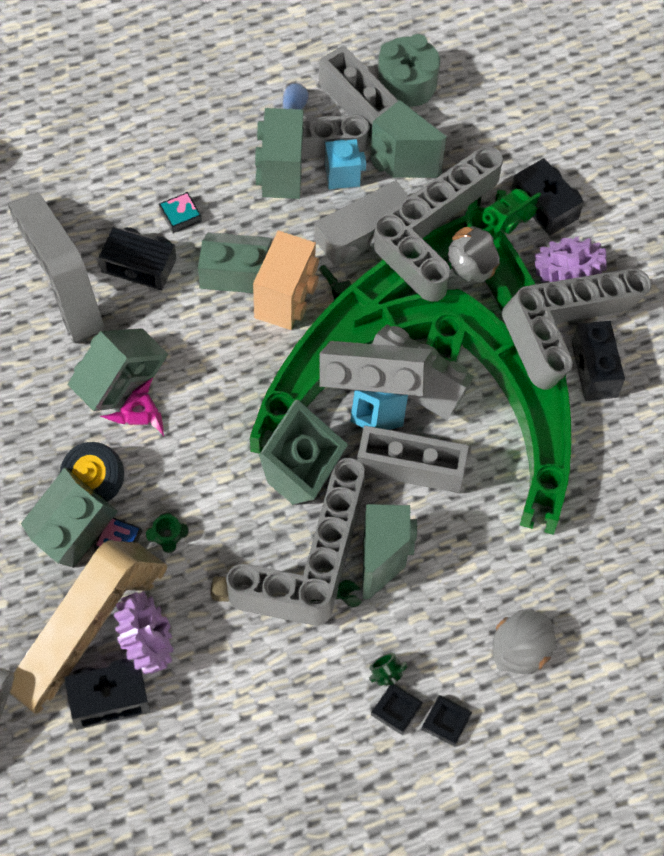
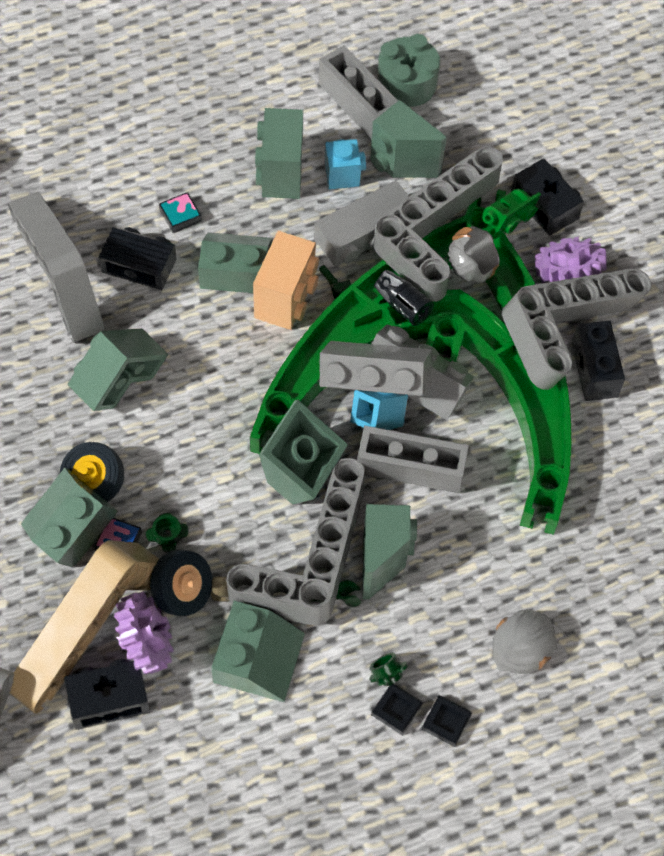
dark pink piece [101,377,164,436] -> none
medium blue piece [283,83,308,110] -> none
light grey beam [302,115,369,159] -> none
none -> black wheel [150,550,212,616]
none -> sand green slope [211,601,305,702]
none -> black hinge [374,270,434,326]

